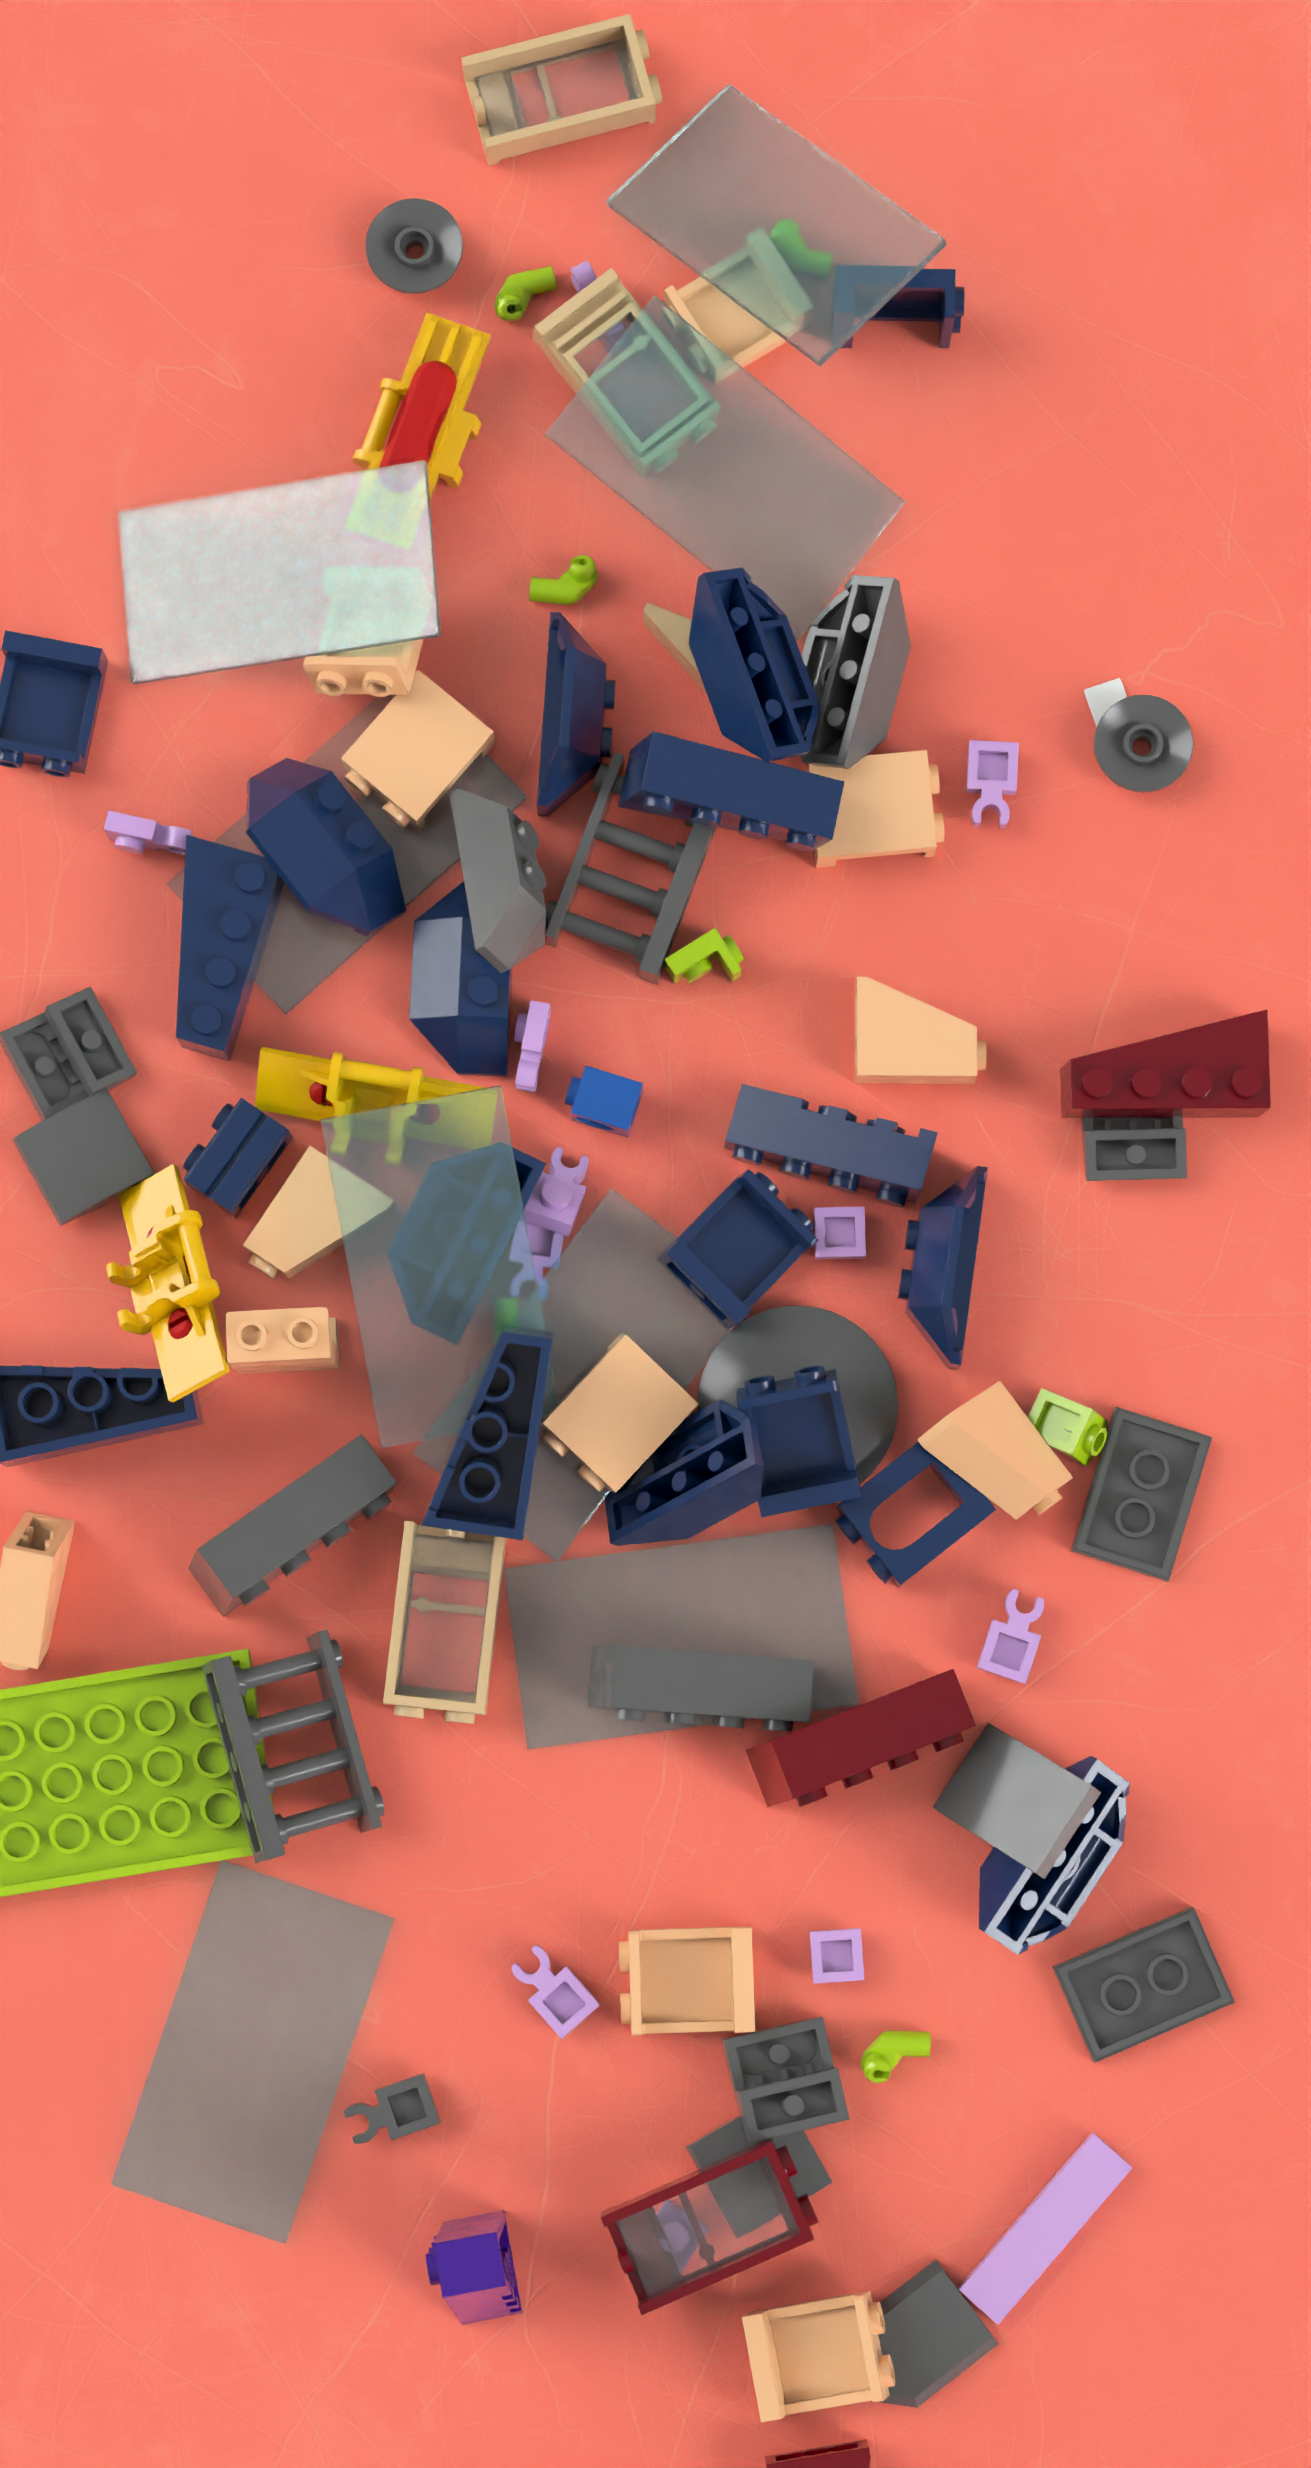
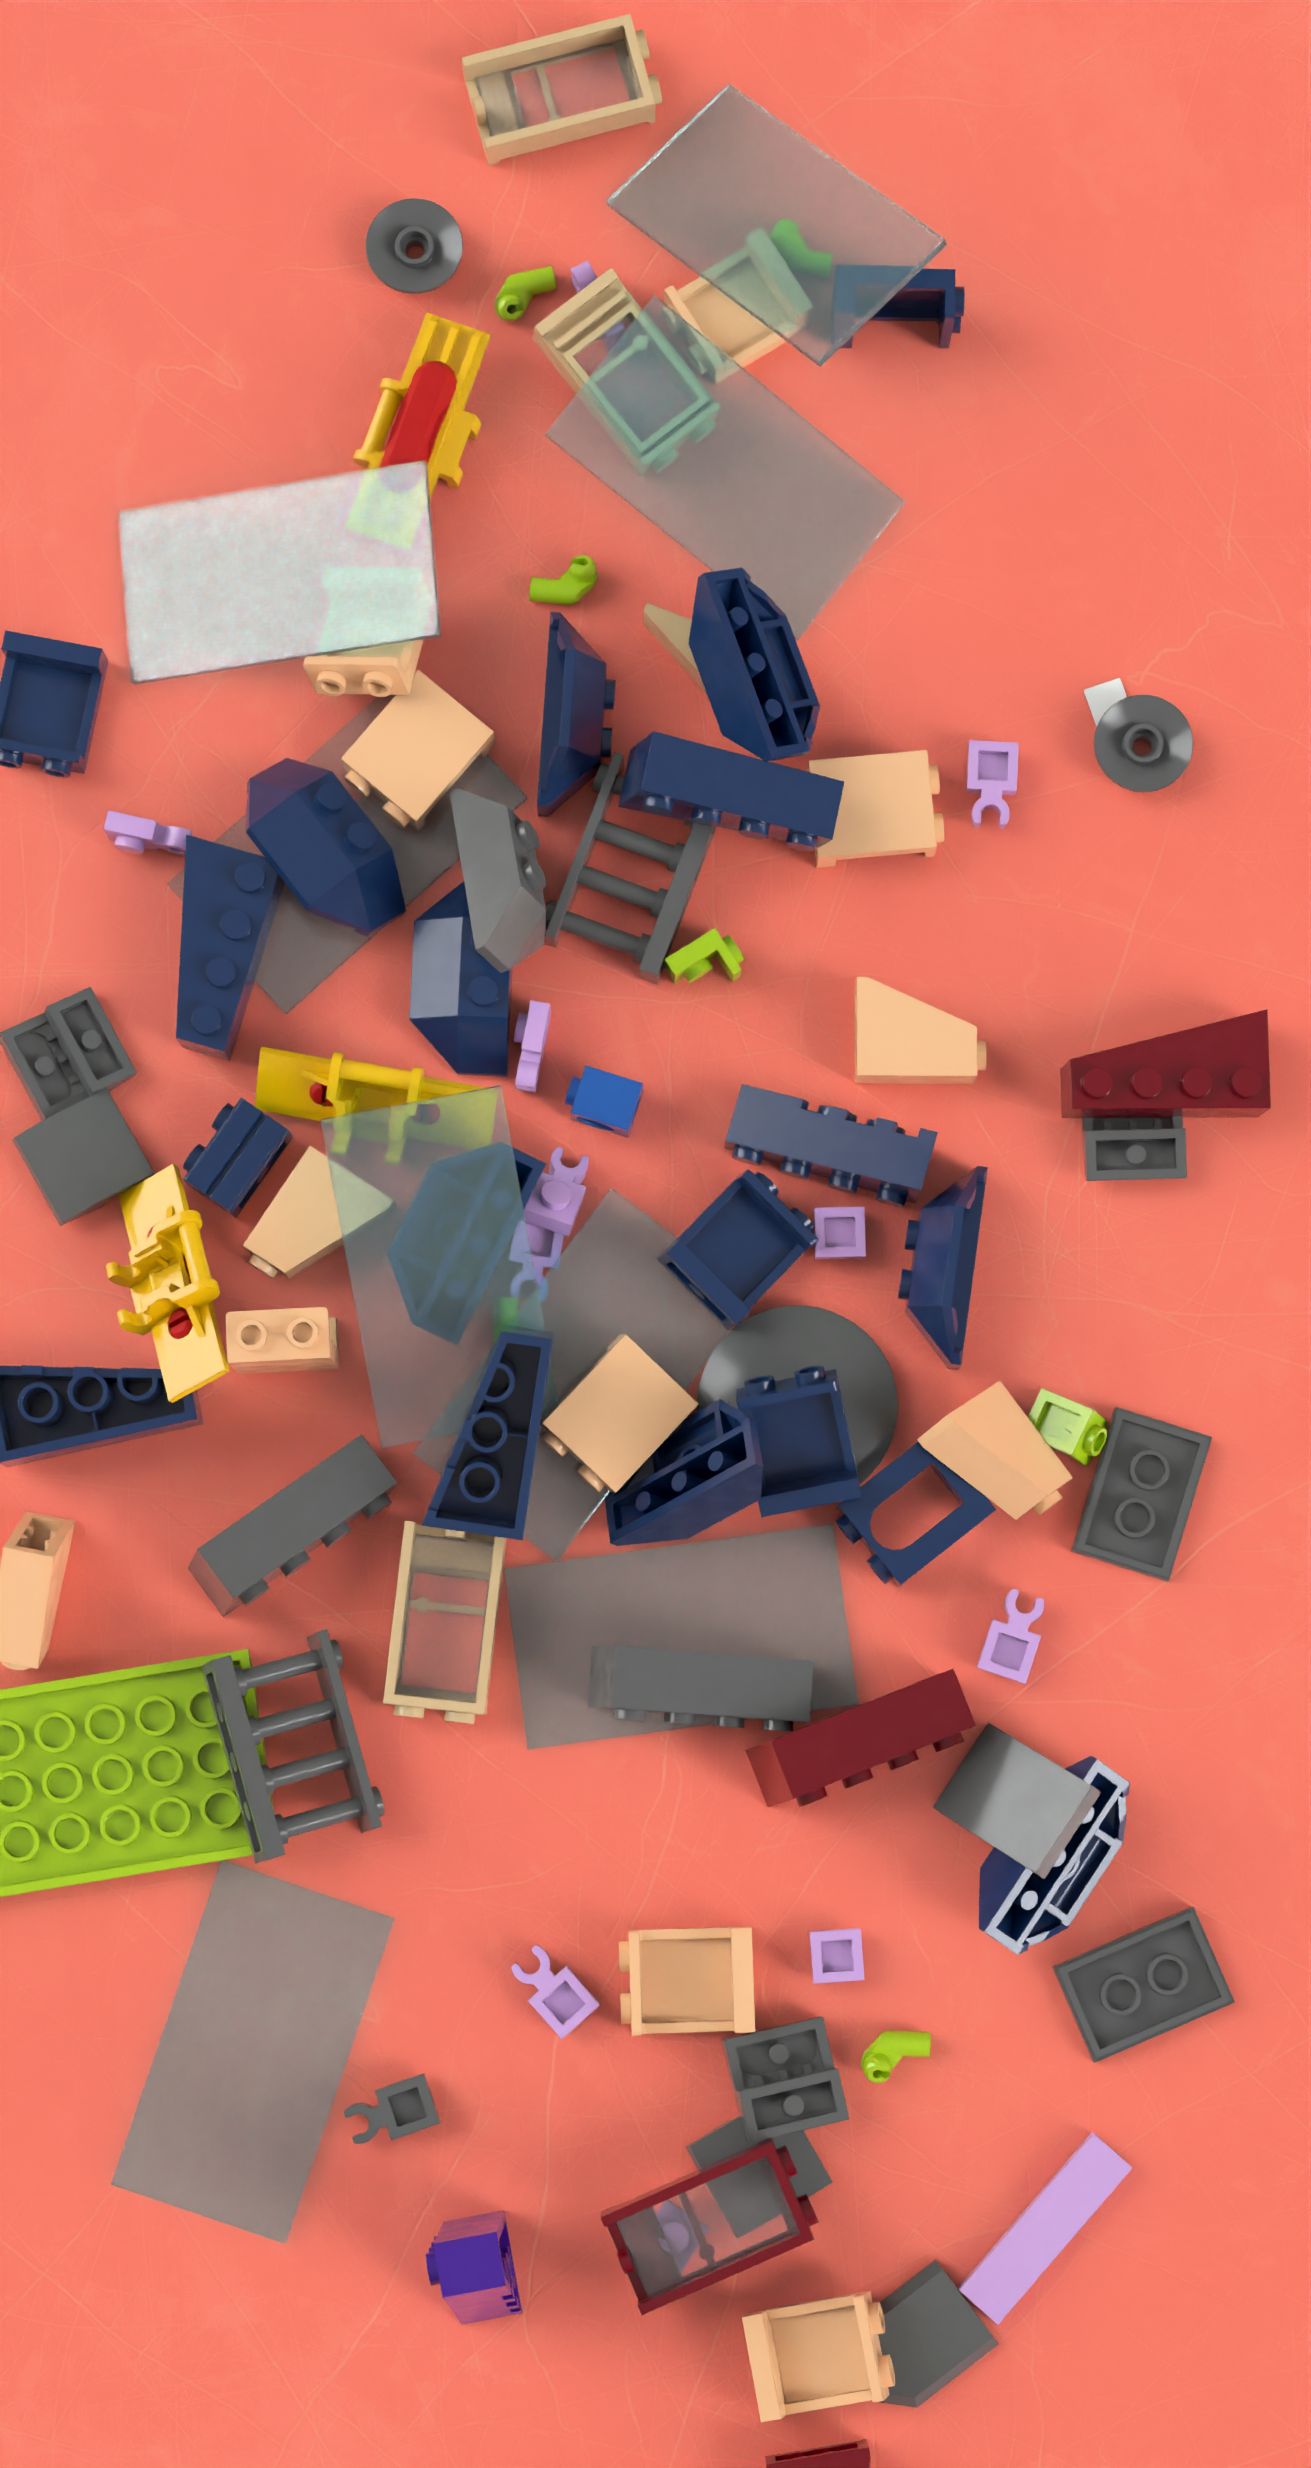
dark grey wedge [800,575,911,769] -> none

